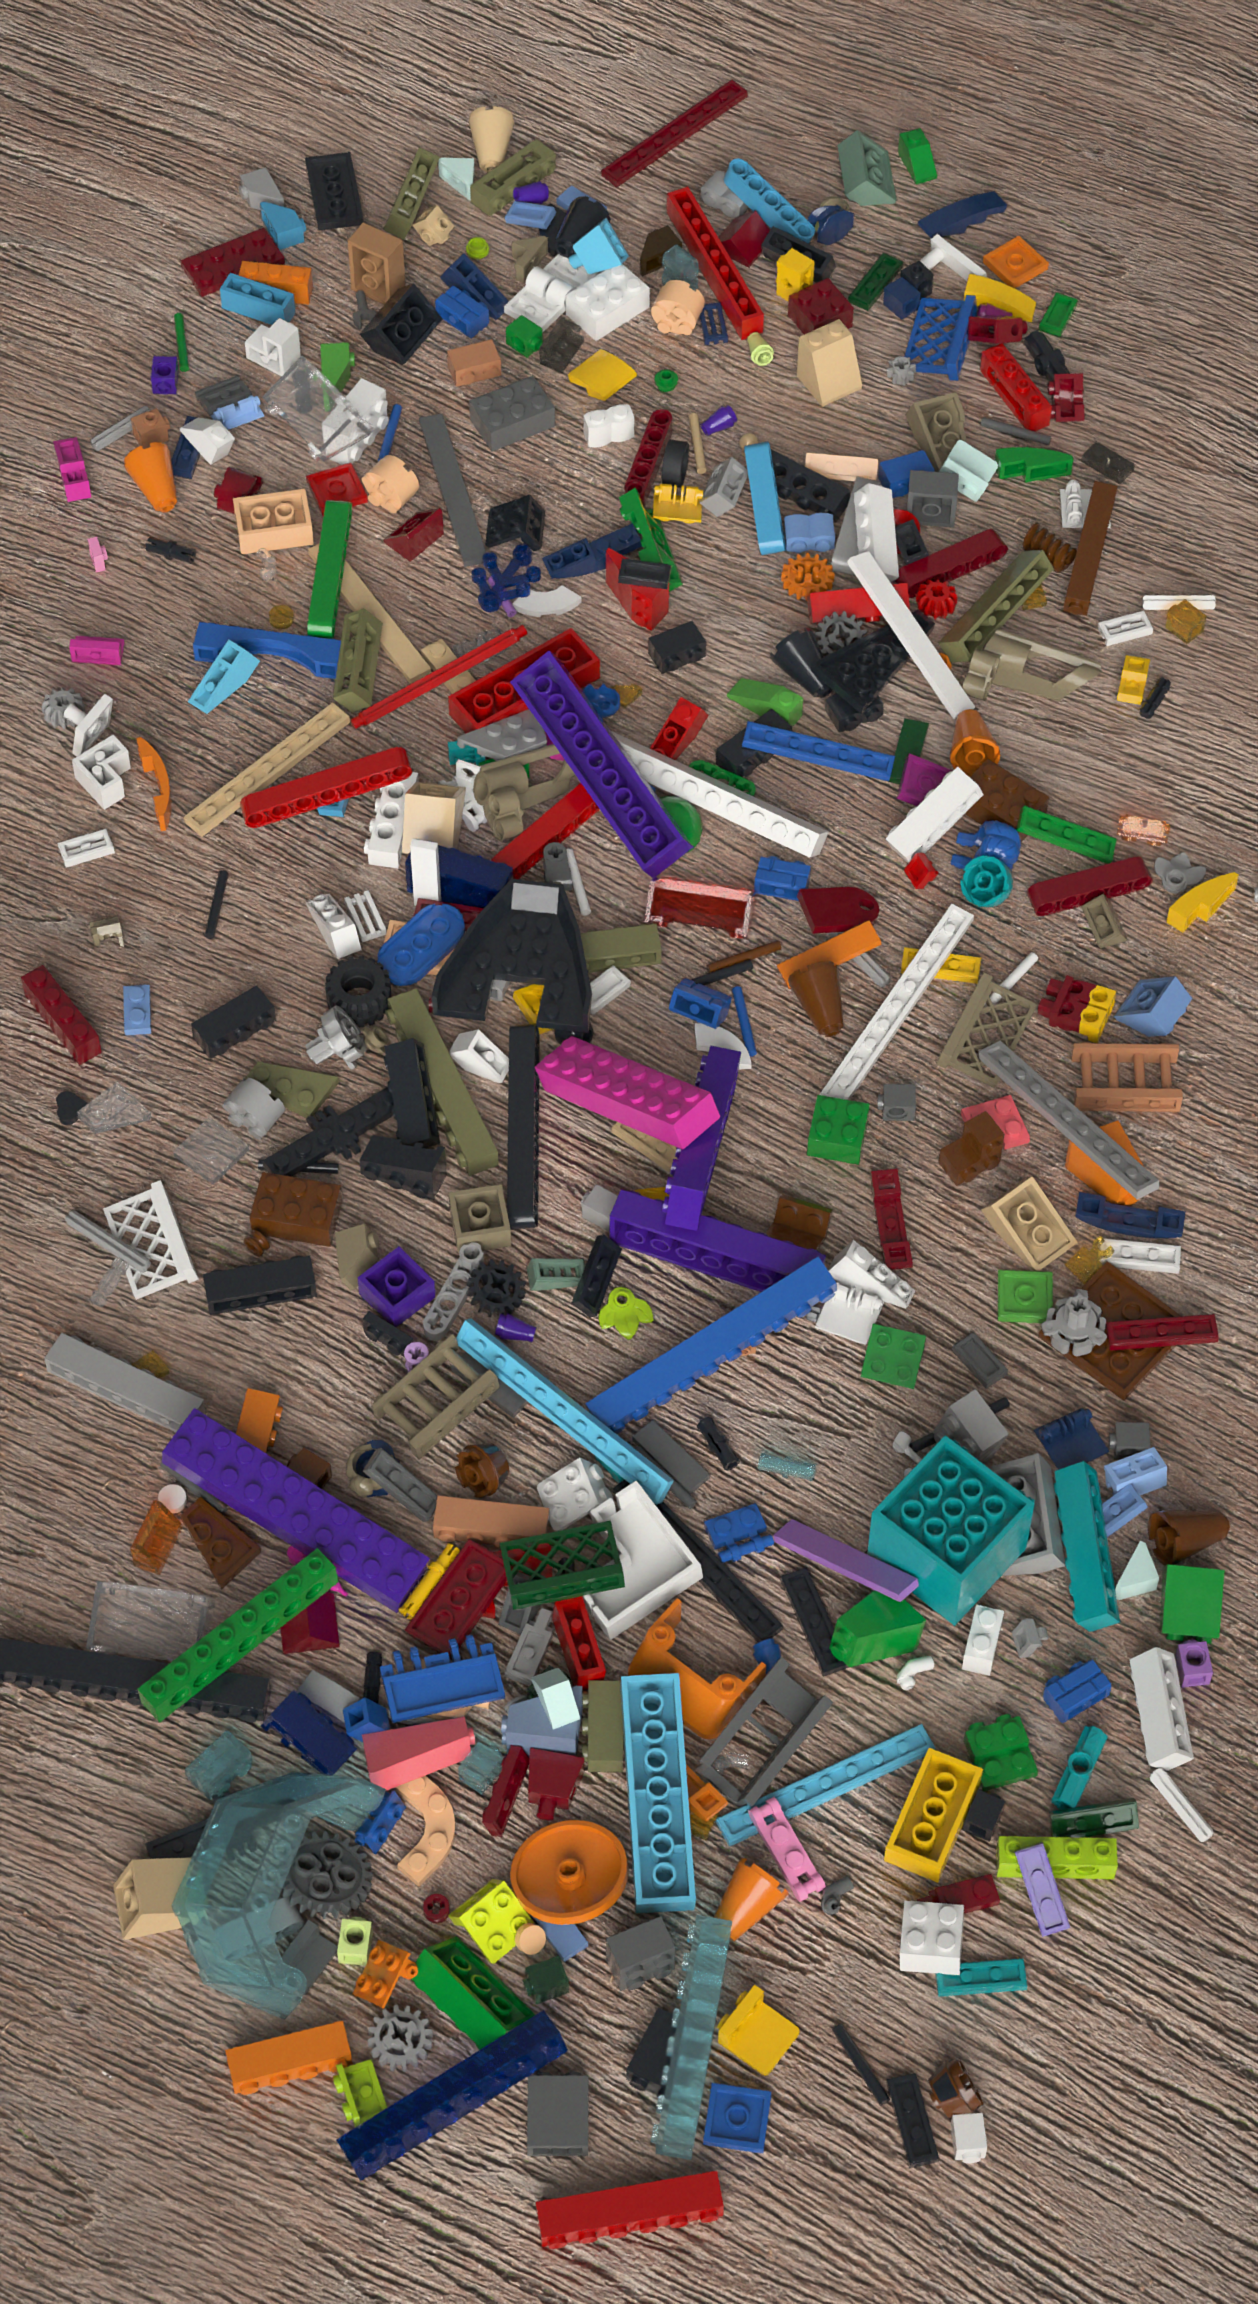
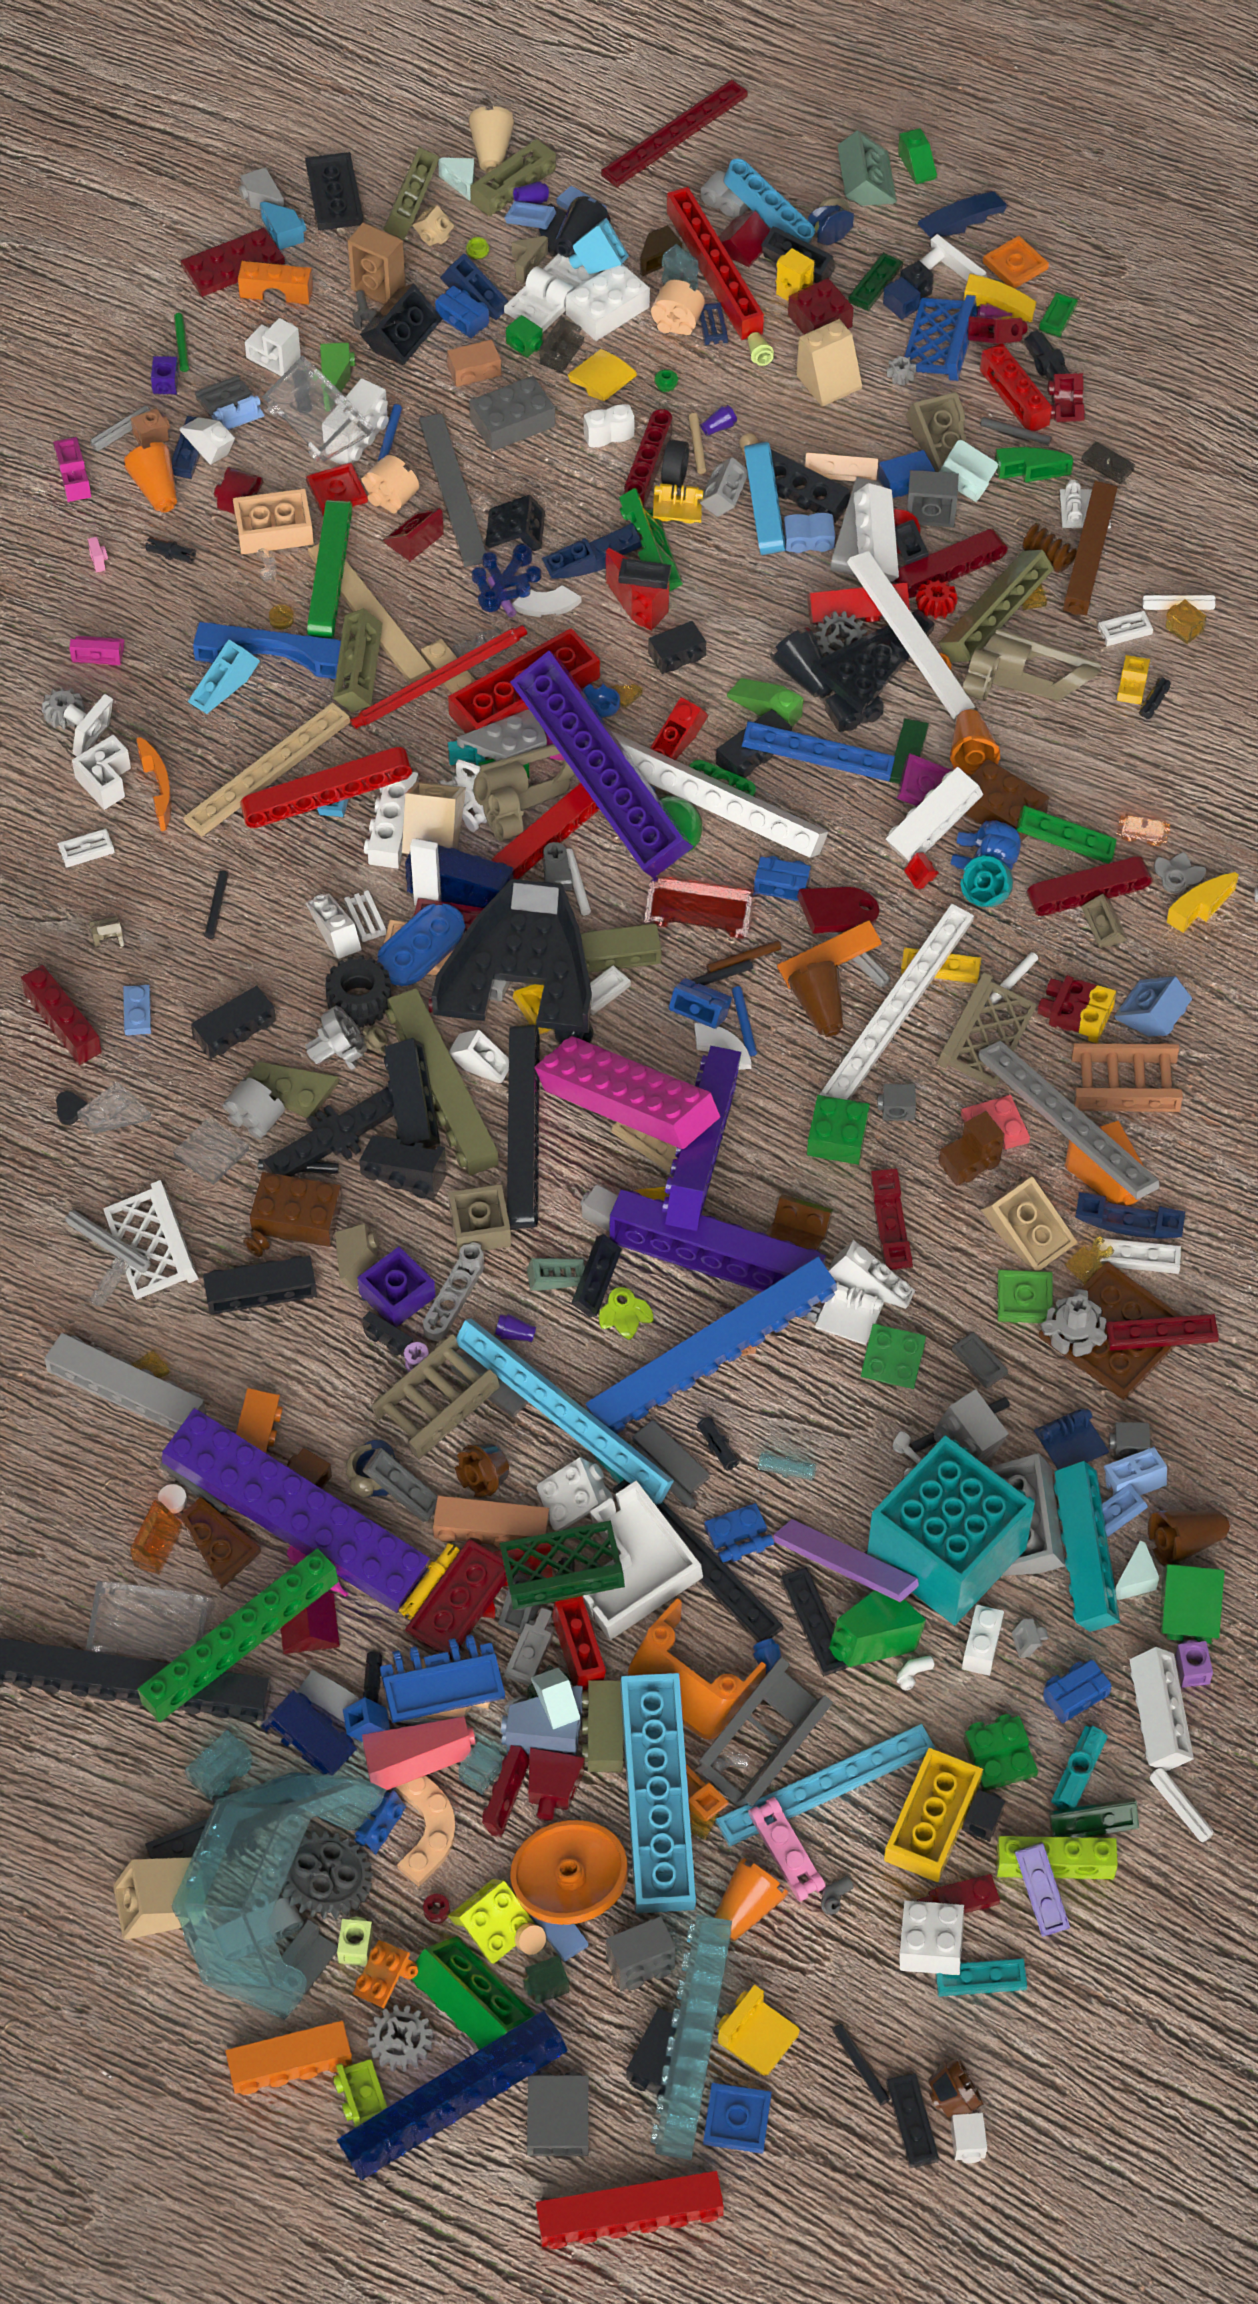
dark azure brick [220,273,295,325] -> none
black gear [466,1259,526,1318] -> none
orange gear [781,553,834,601] -> none

